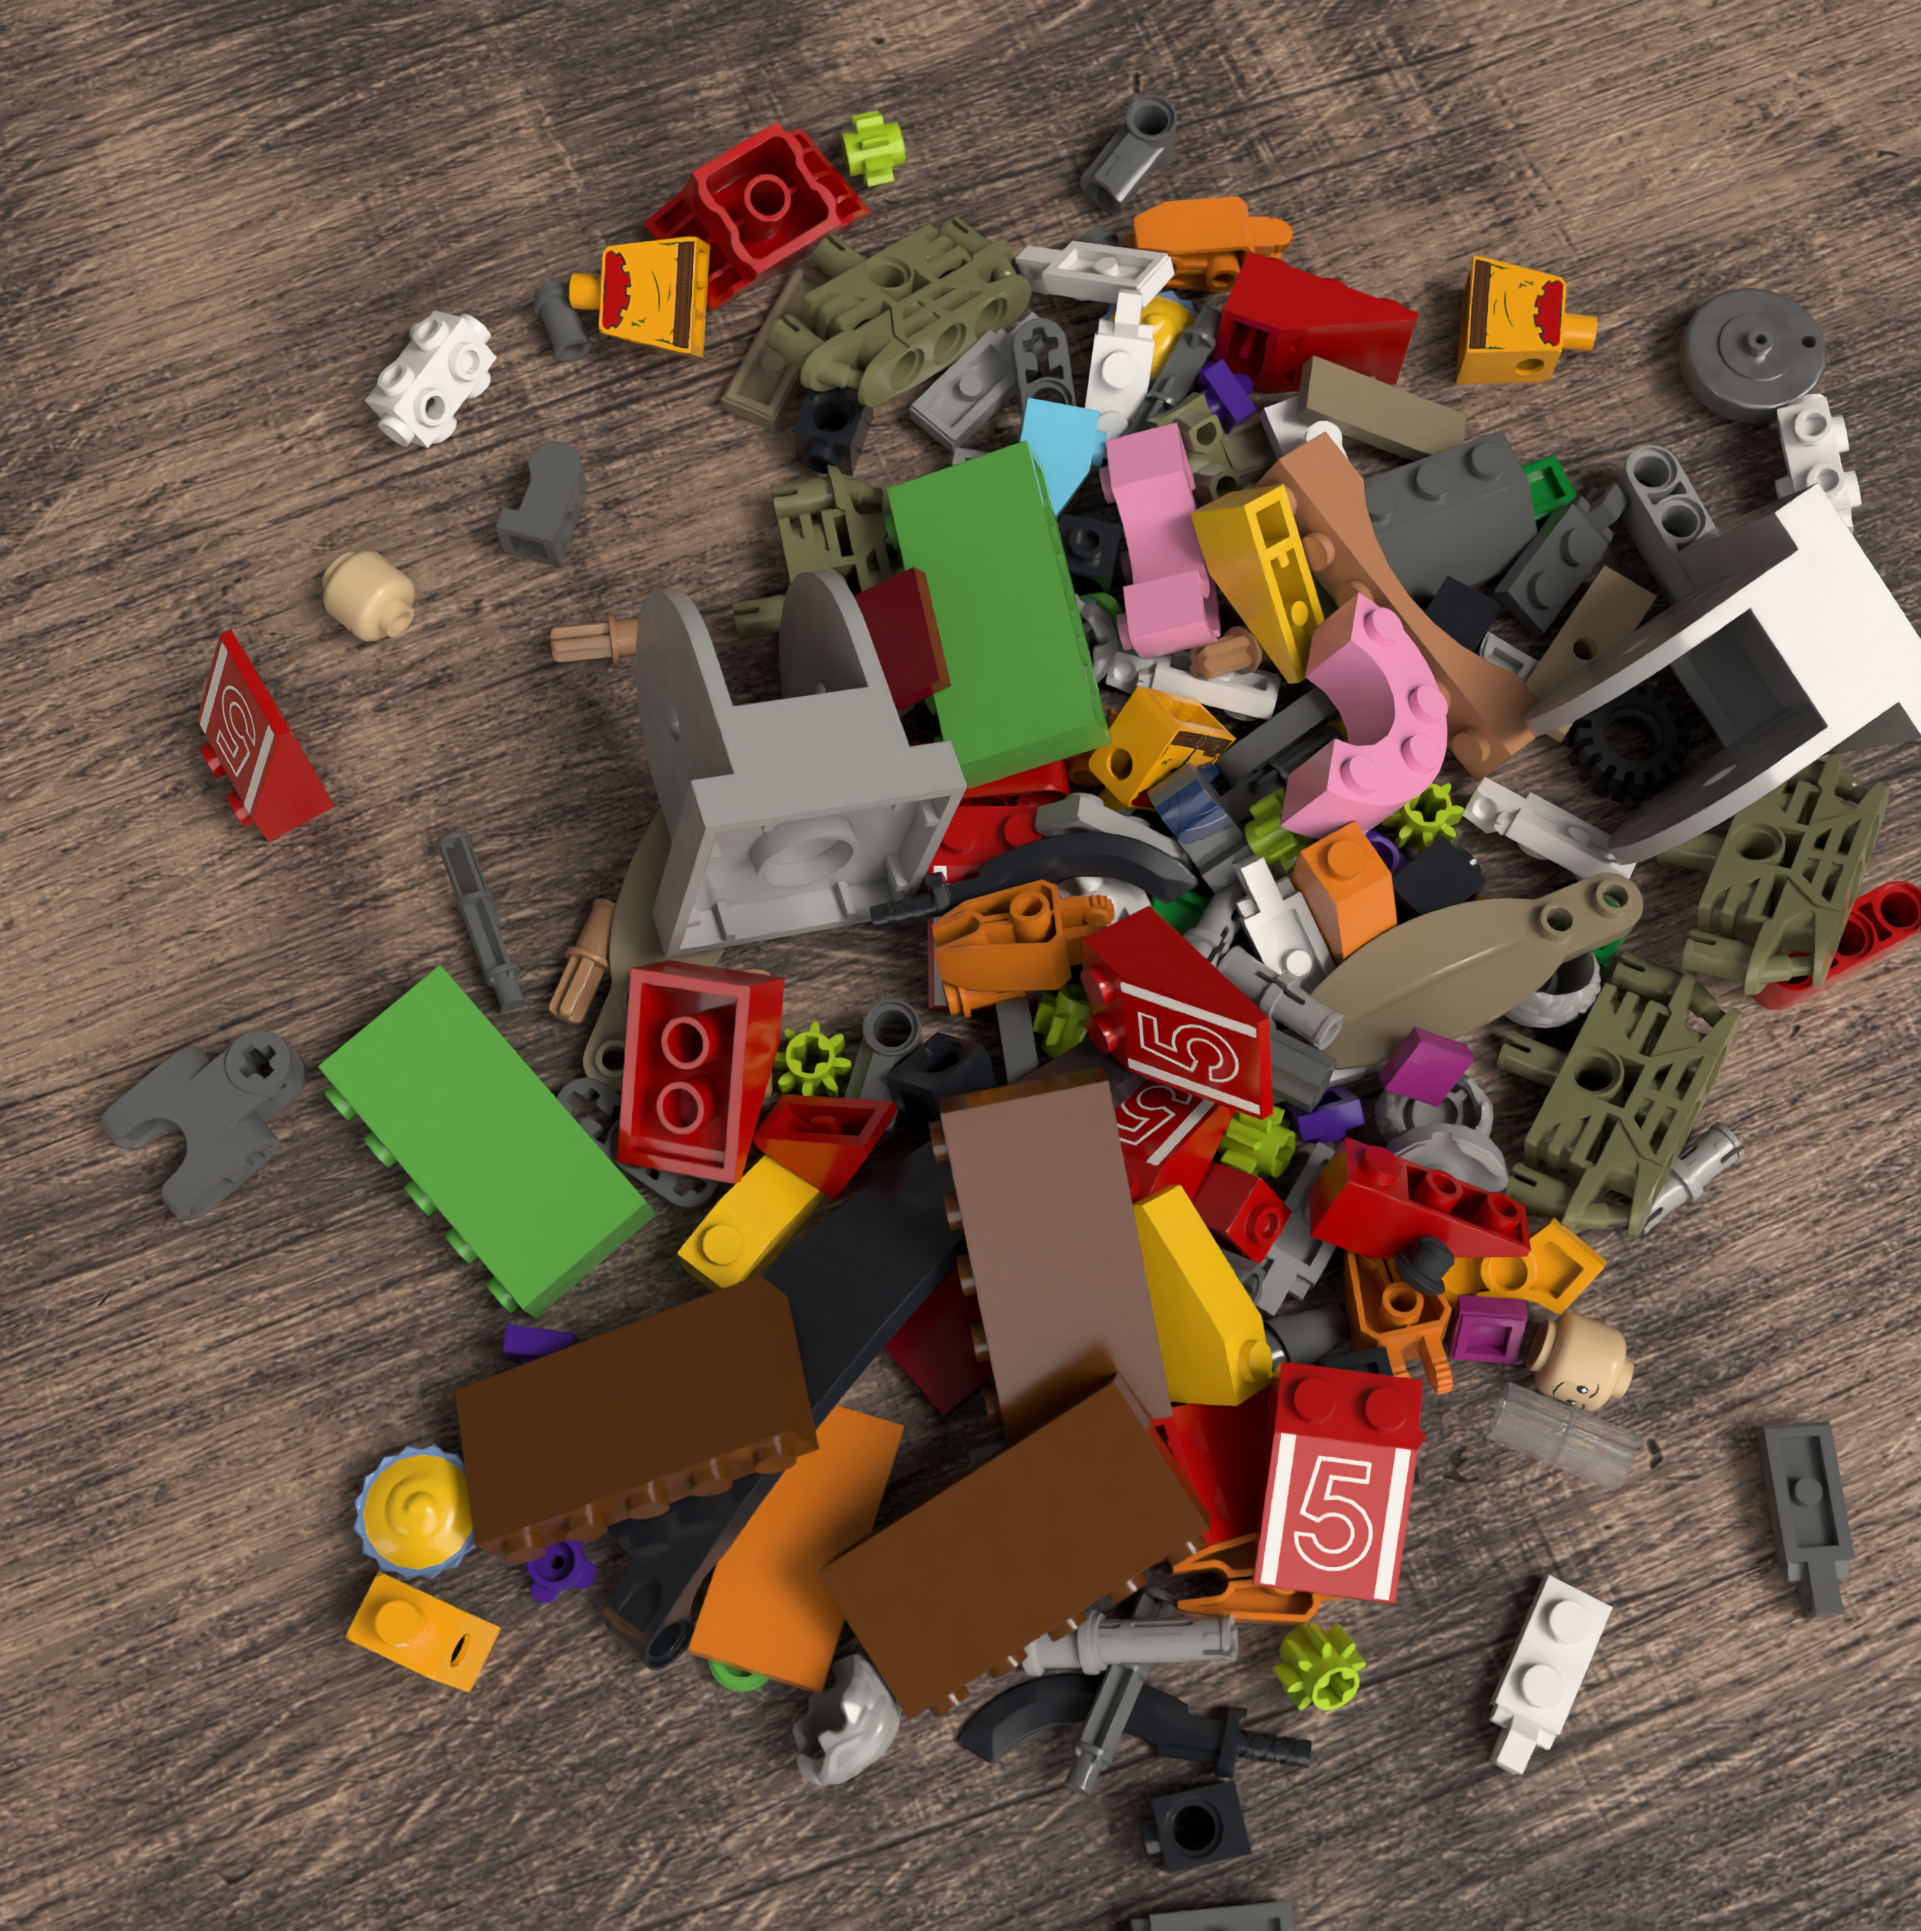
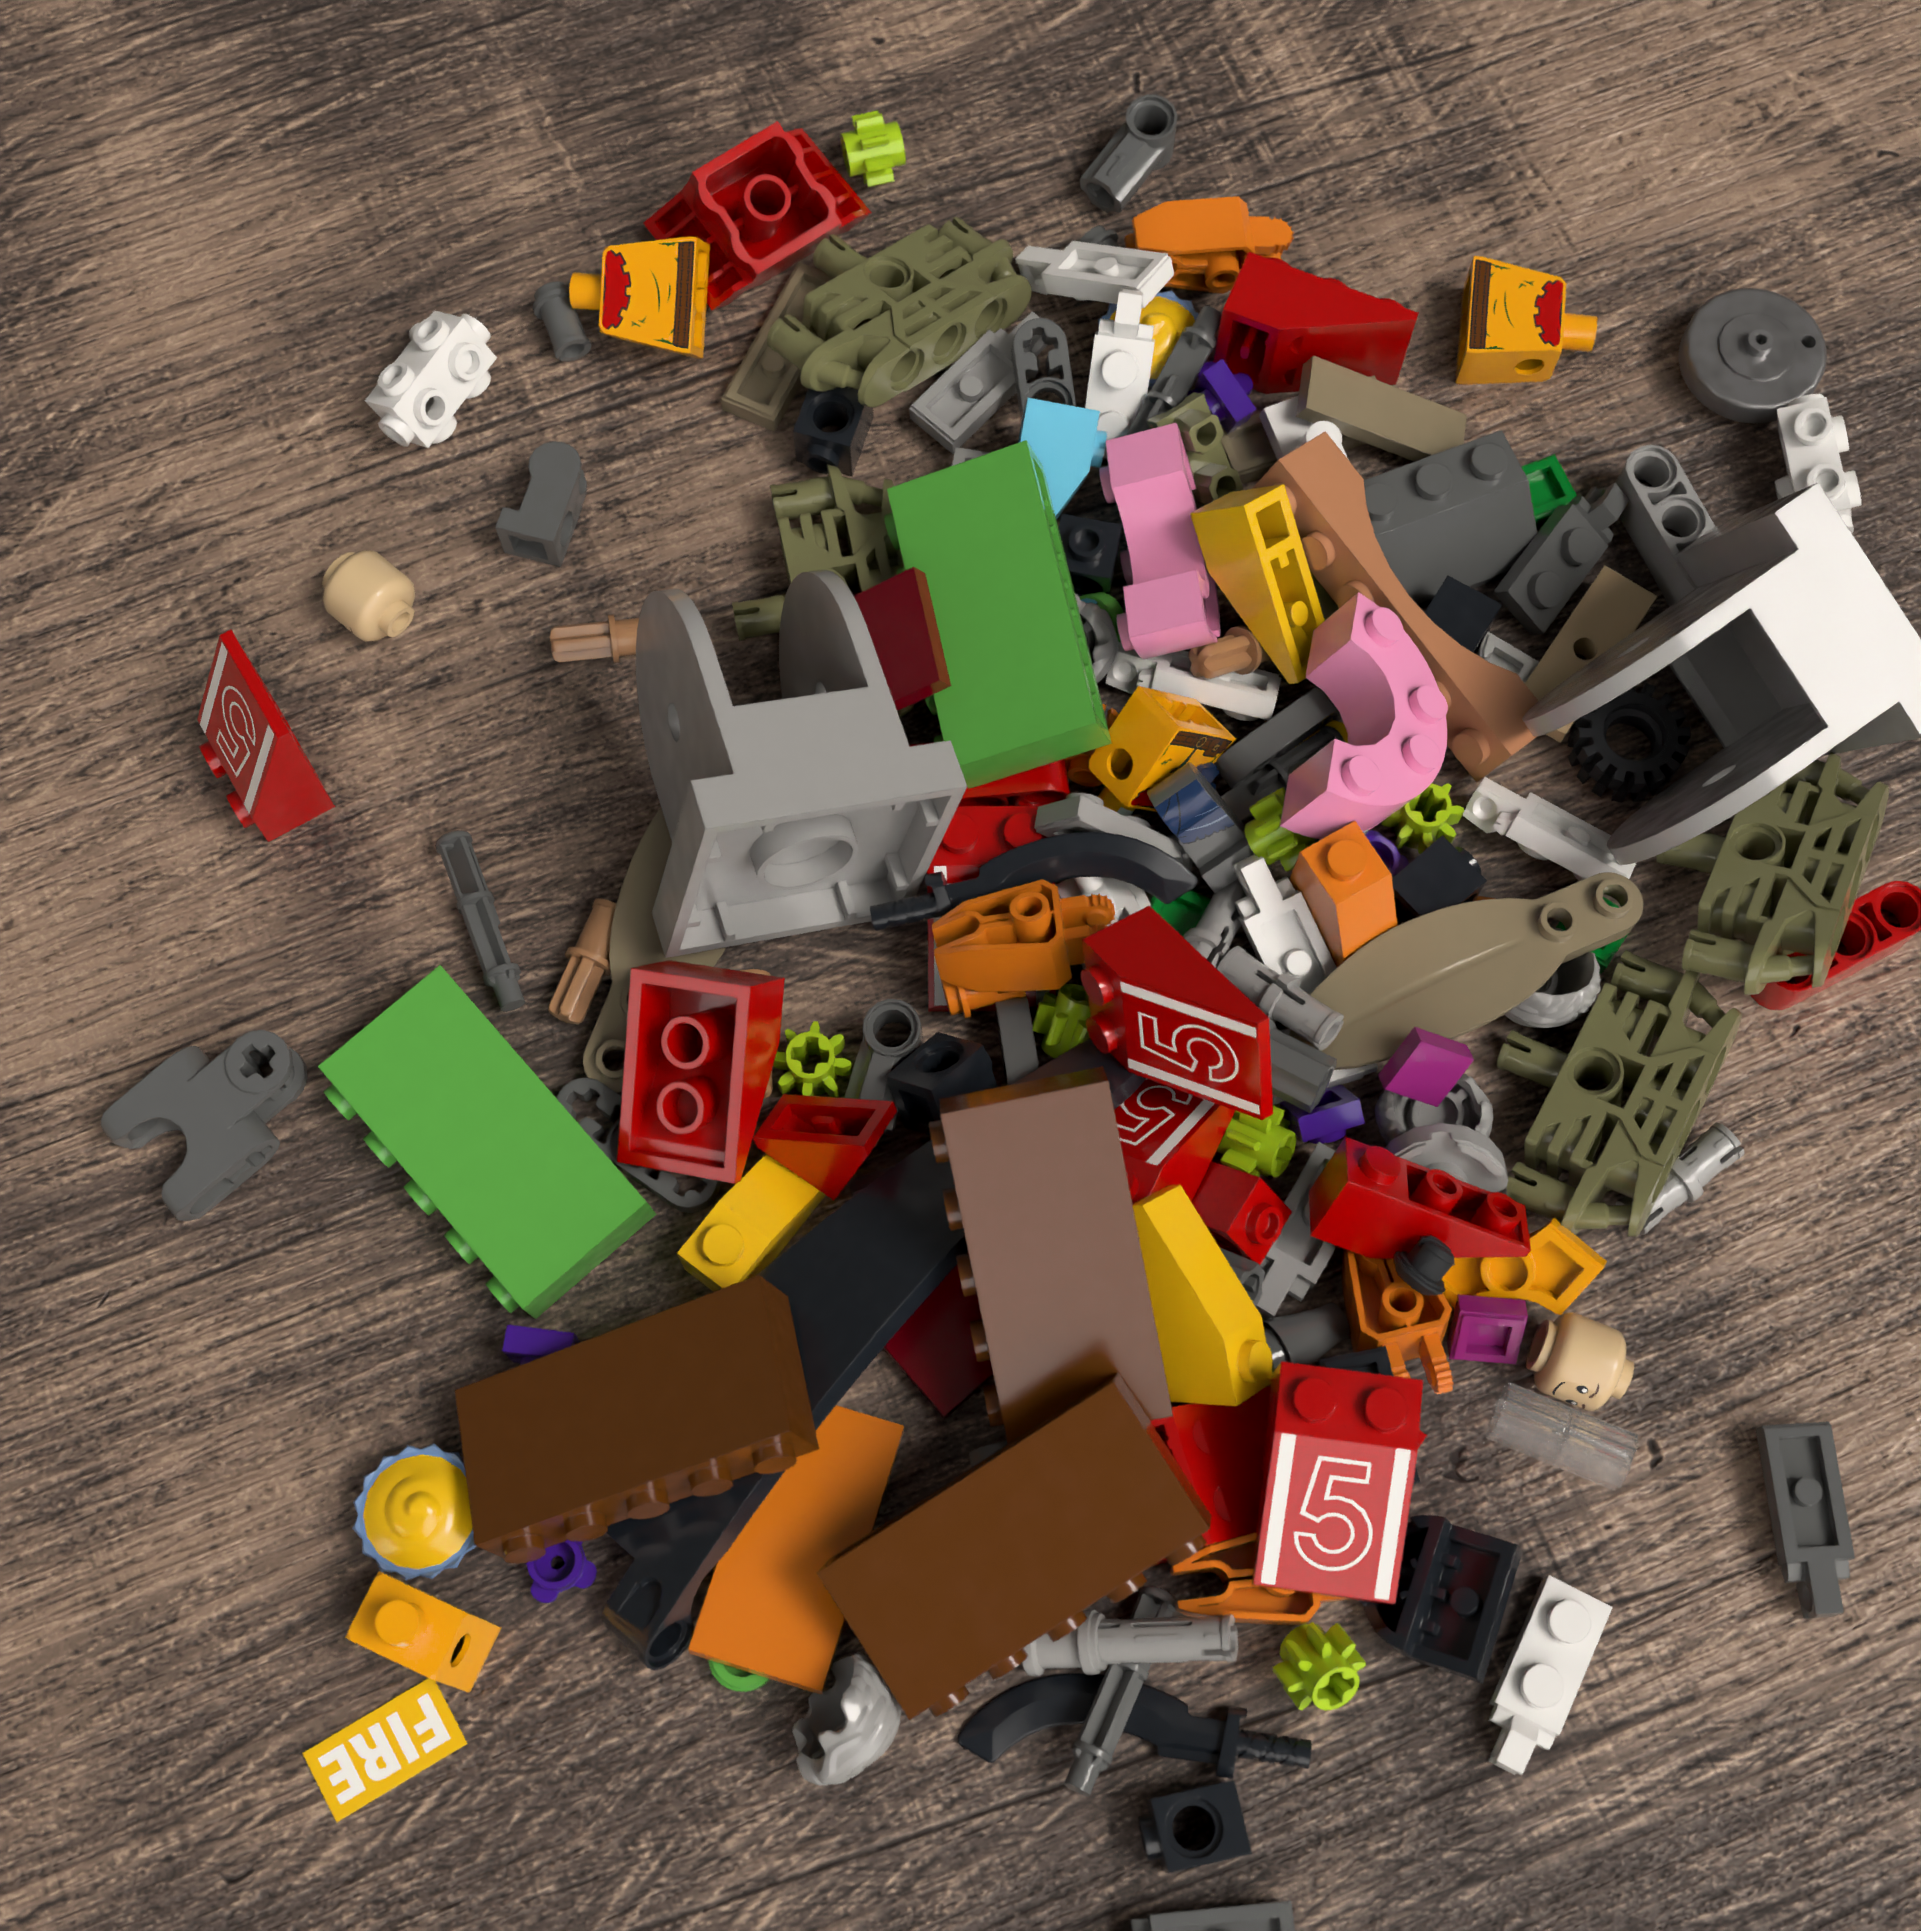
none -> yellow sticker [302,1678,468,1823]
none -> black slope [1359,1515,1523,1684]

